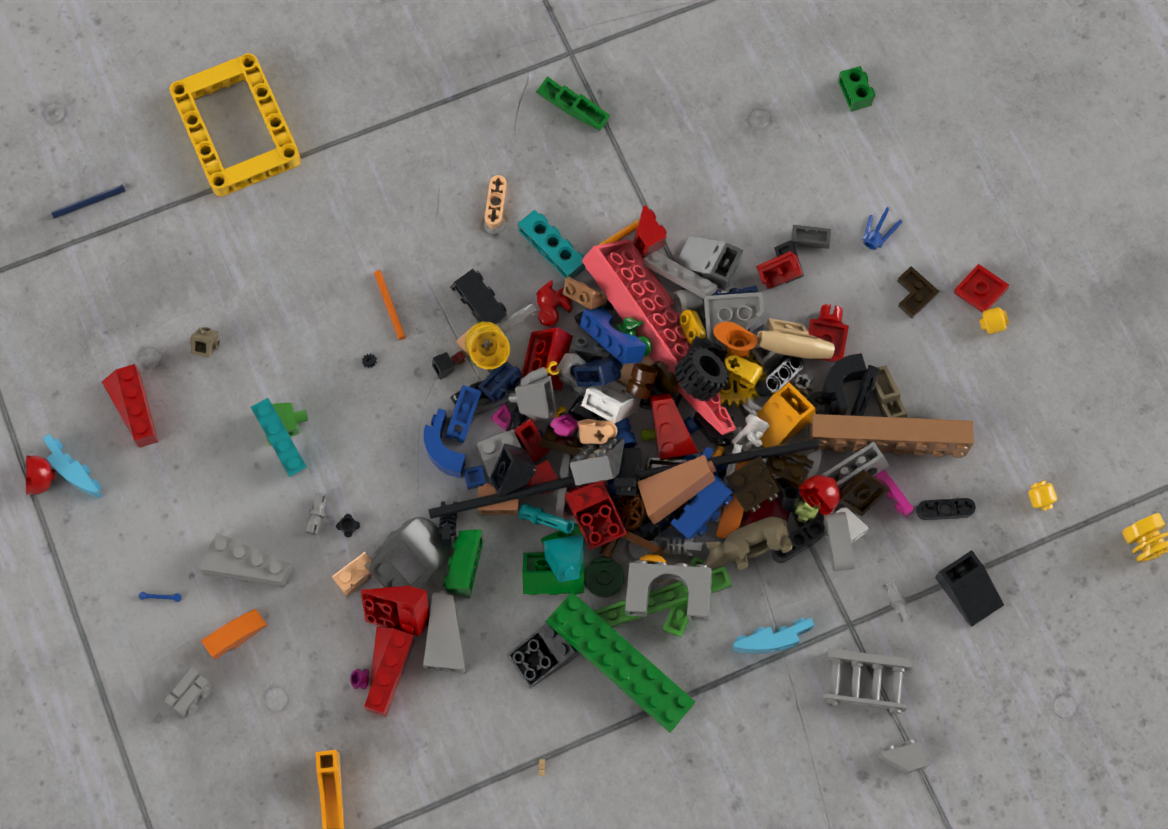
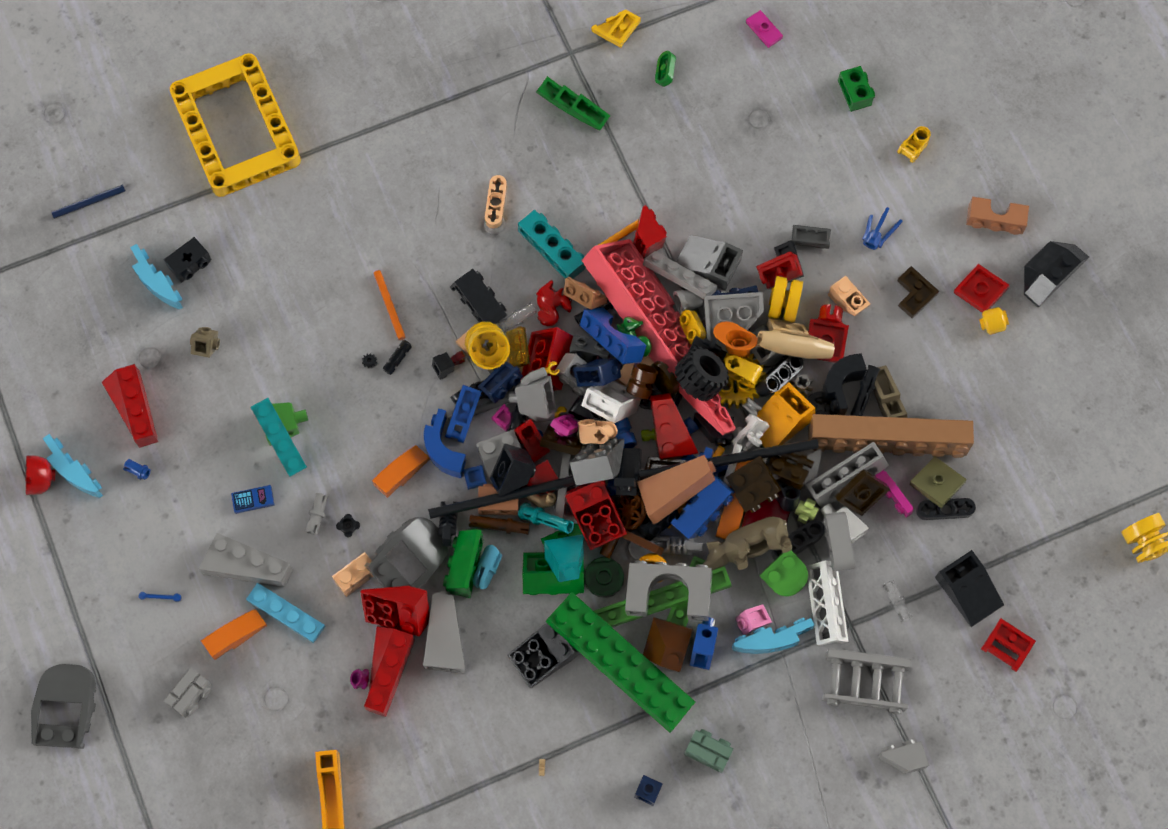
red cylinder [799,475,840,515] -> none
yellow head [1028,480,1058,511] -> none
none -> dark grey slope [31,664,96,749]
none -> blue pin [123,459,151,480]
none -> medium azure slope [130,244,183,310]
none -> black brick [164,237,212,283]
none -> tile [231,485,275,514]
none -> medium azure plate [246,583,325,643]
none -> orange slope [372,445,430,498]
none -> black axle [383,340,412,375]
none -> reddish brown pin [469,514,530,535]
none -> medium azure arm [473,545,502,589]
none -> clear yellow plate [506,326,530,368]
none -> tan arm [526,493,557,508]
none -> yellow wing [591,9,641,48]
none -> dark blue brick [634,775,663,806]
none -> reddish brown slope [643,617,693,672]
none -> green plate [655,51,676,87]
none -> sand green brick [684,729,734,773]
none -> blue torso [689,617,718,670]
none -> bright pink bracket [735,604,772,635]
none -> dark pink plate [746,10,783,48]
none -> bright green slope [759,550,808,596]
none -> yellow wheel [768,276,803,323]
none -> white fence [806,560,849,646]
none -> light nougat slope [828,276,870,316]
none -> yellow piece [897,126,931,163]
none -> olive plate [909,456,967,508]
none -> nougat arch [966,196,1029,235]
none -> red plate [981,618,1036,672]
none -> black wedge [1024,241,1089,307]

